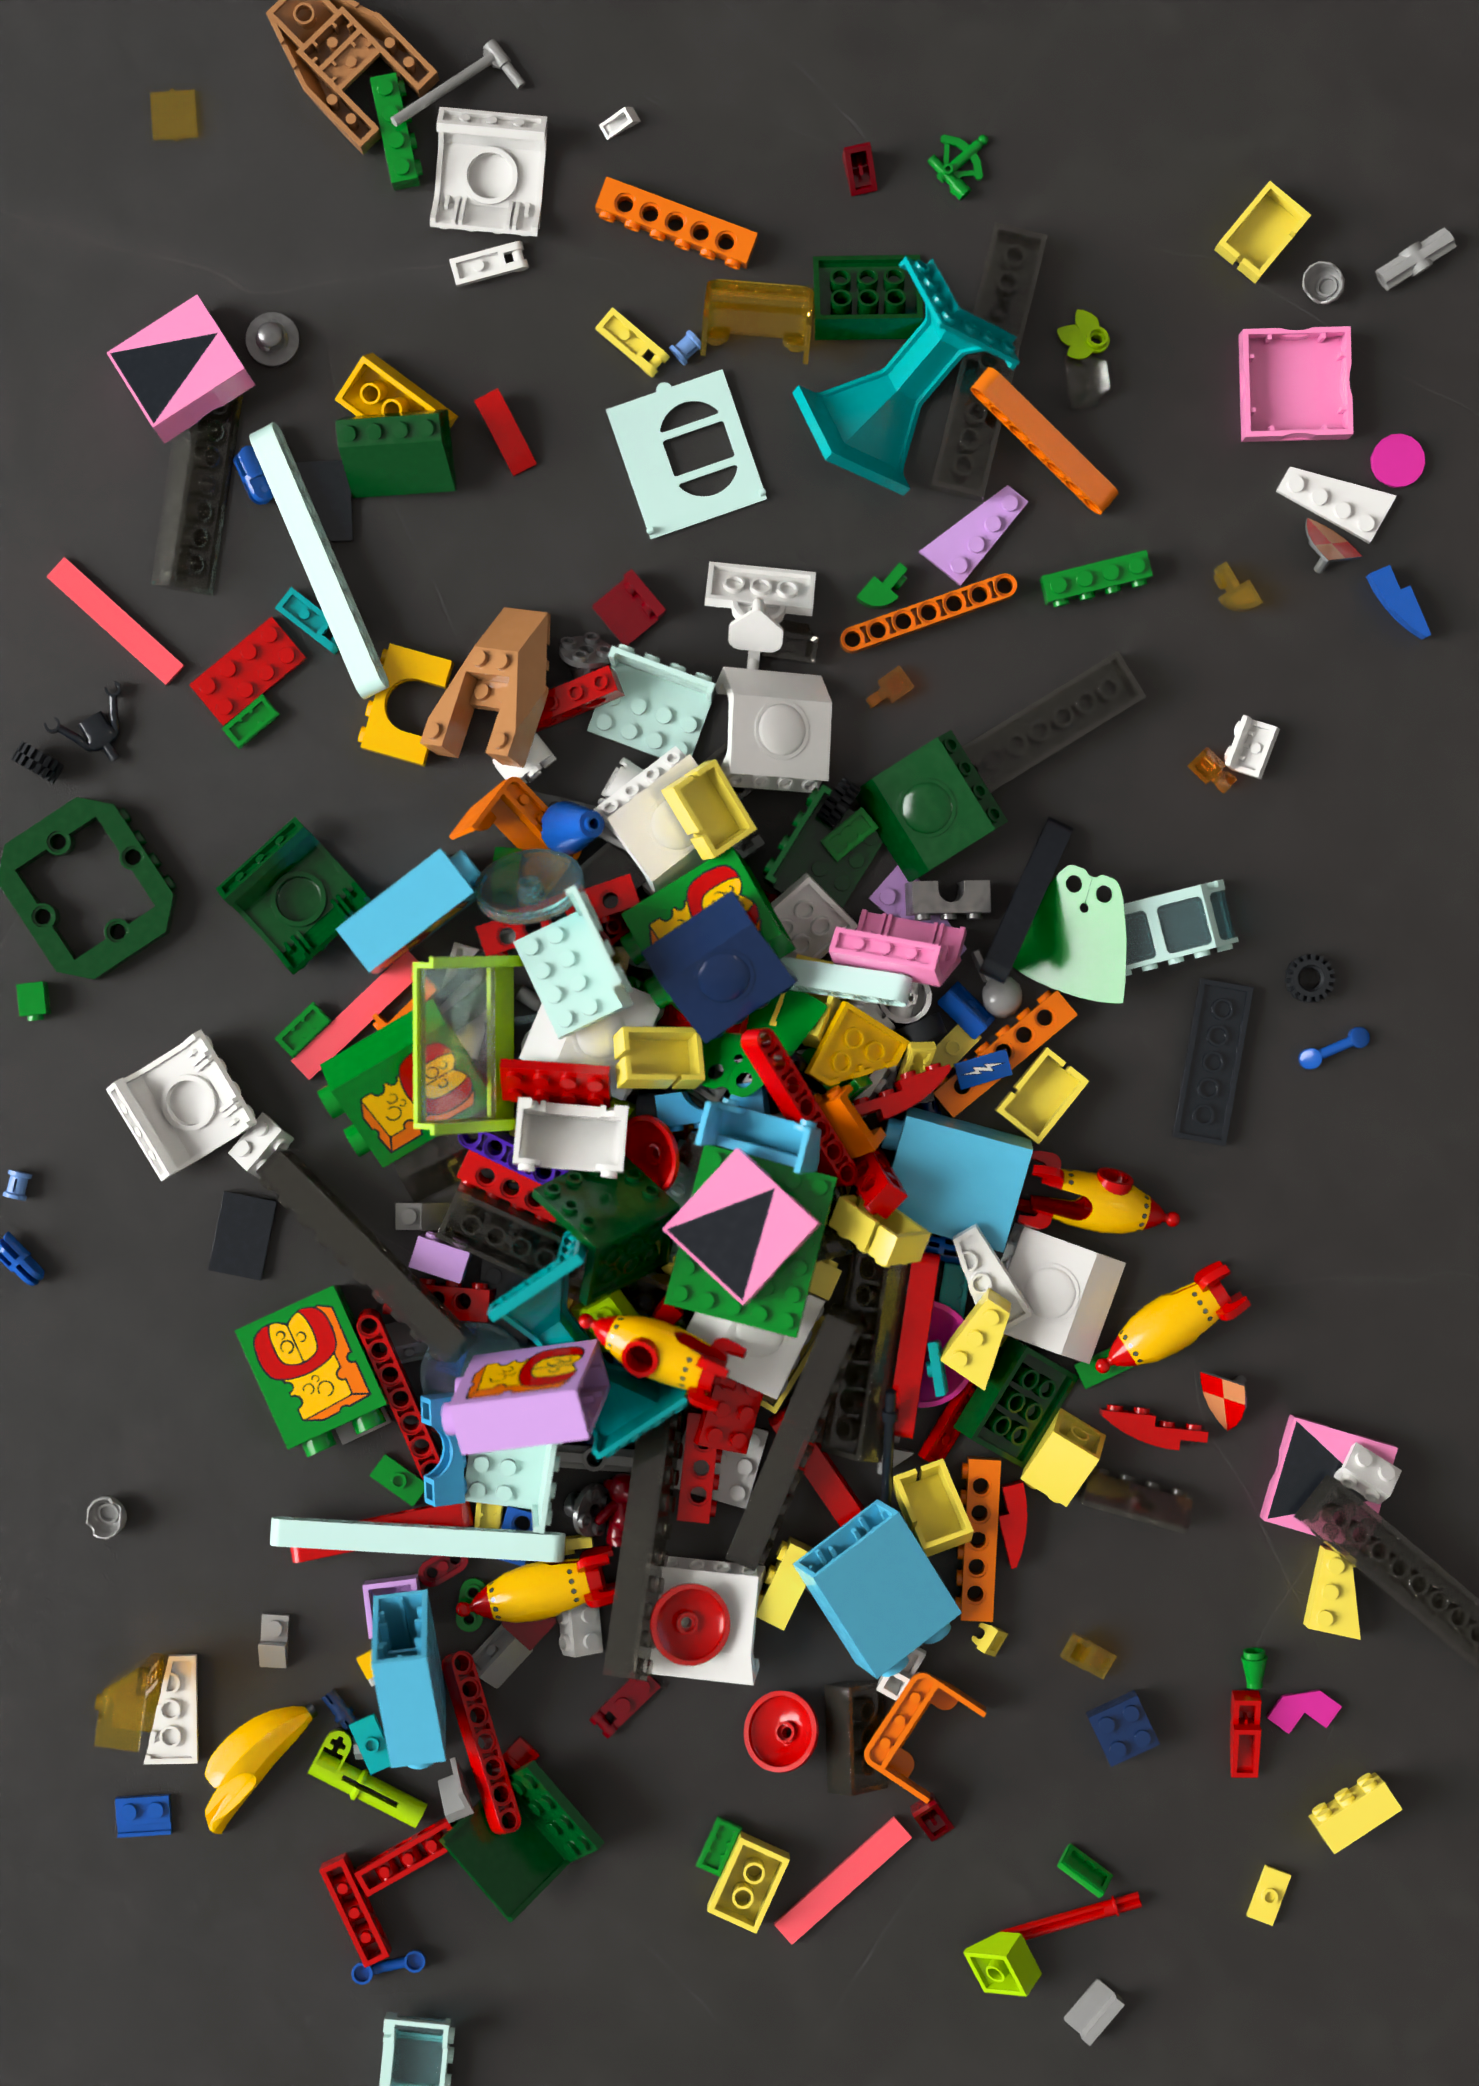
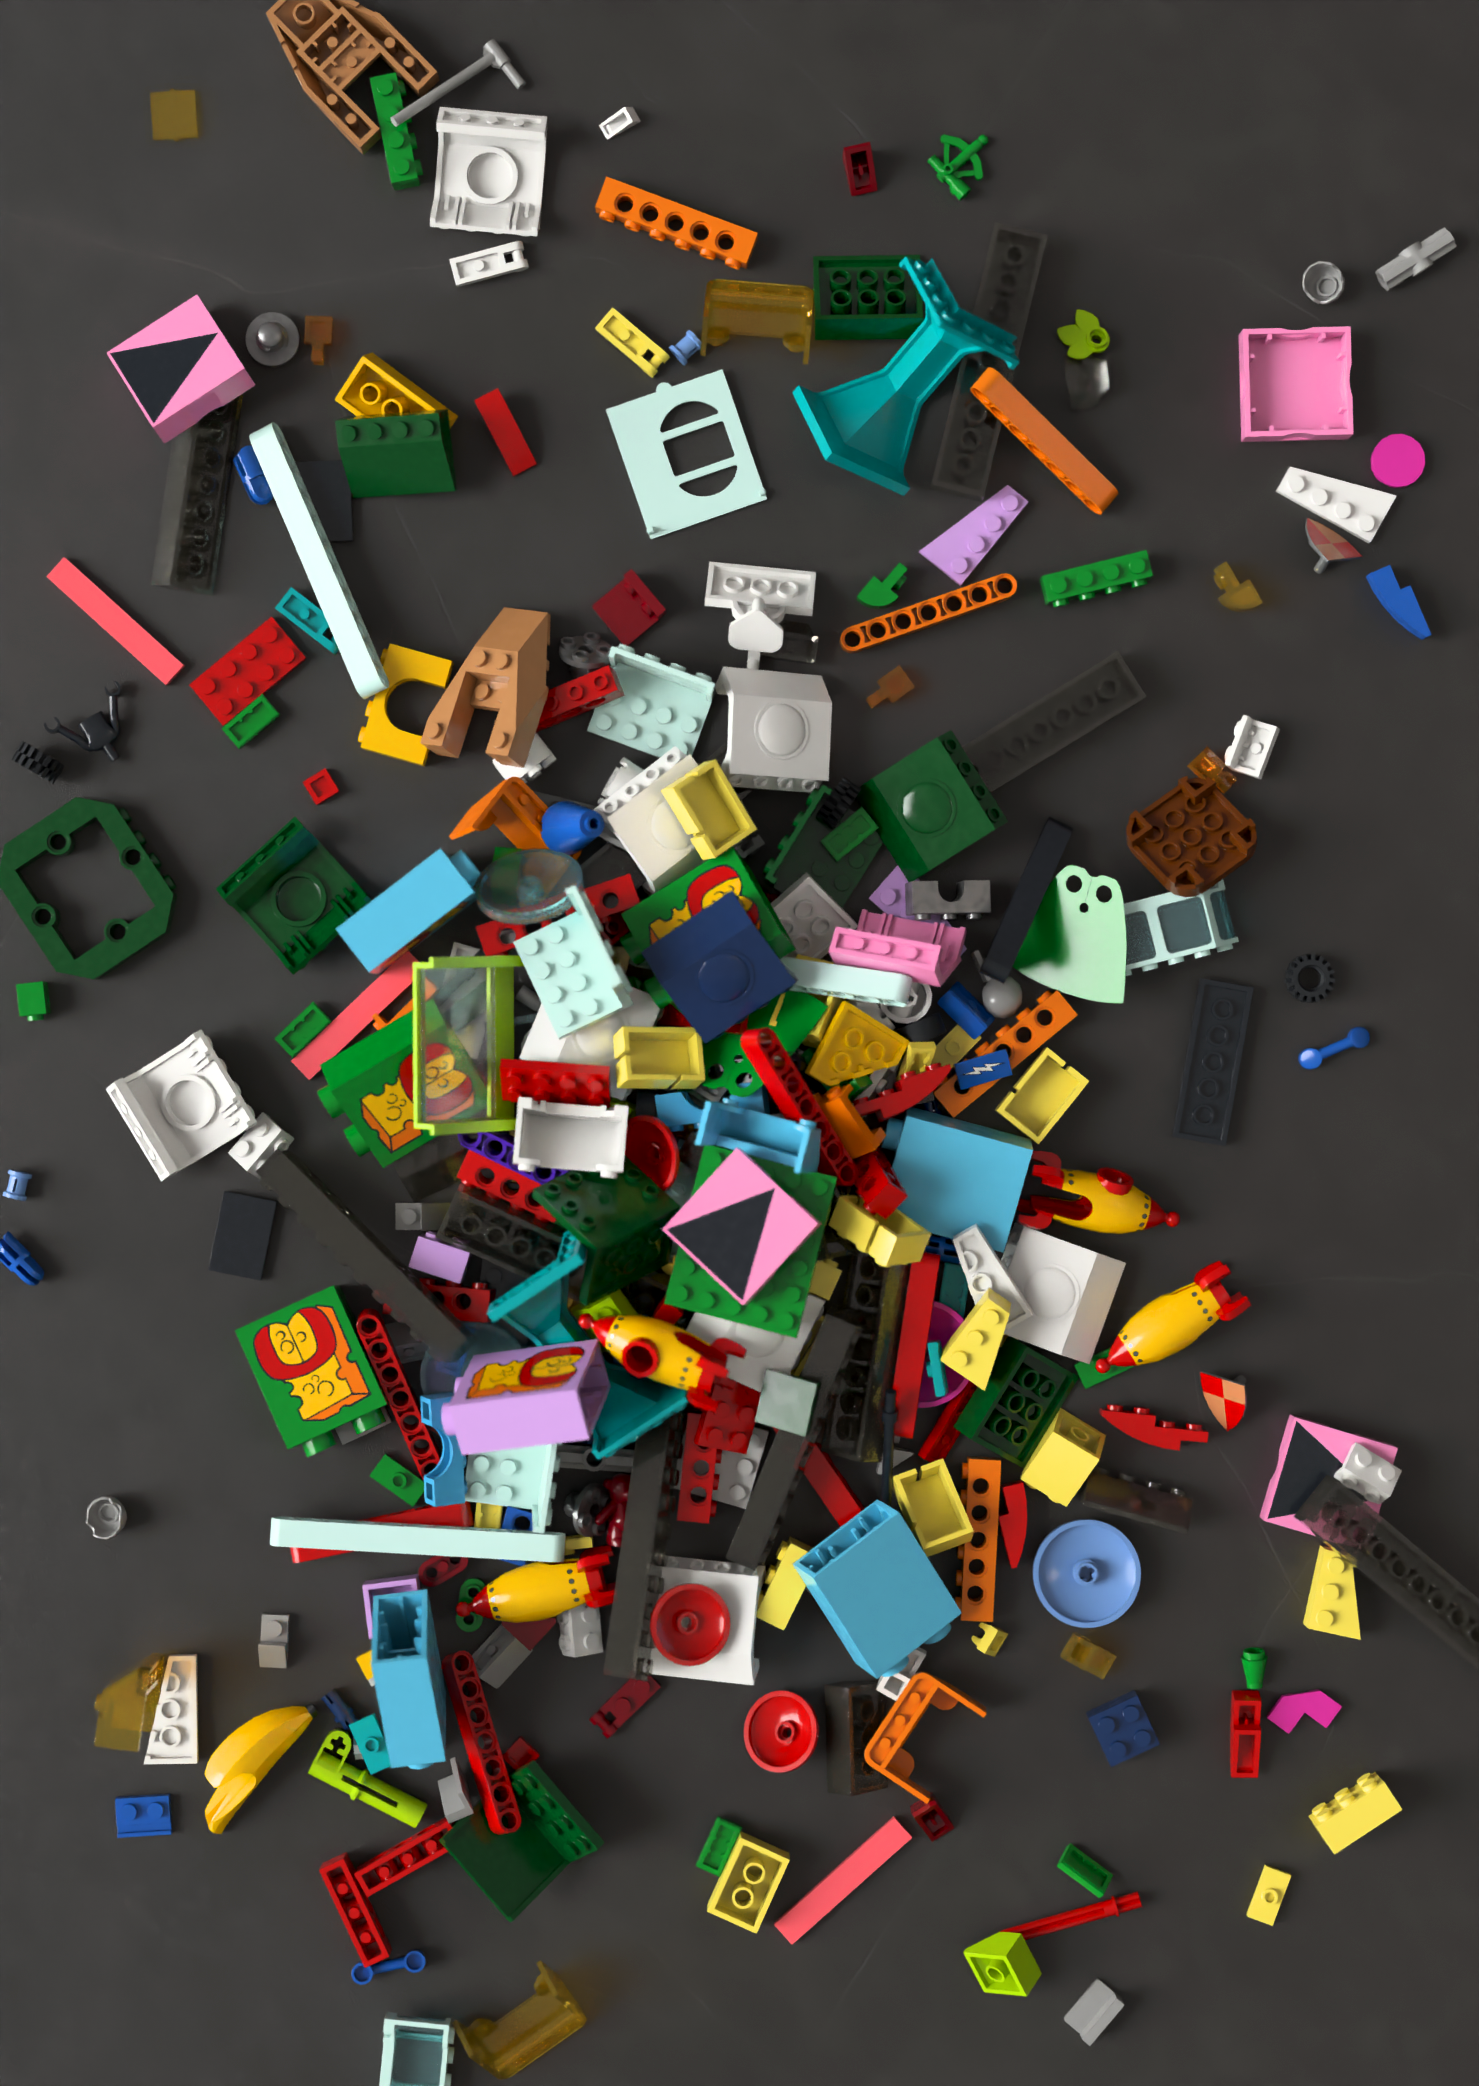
light yellow piece [1214,181,1311,284] -> none
none -> red tile [303,768,340,806]
none -> clear orange plate [304,315,333,365]
none -> clear yellow windscreen [452,1960,587,2080]
none -> tile [755,1368,820,1437]
none -> medium blue dish [1032,1519,1141,1628]
none -> reddish brown tile [1126,776,1257,897]

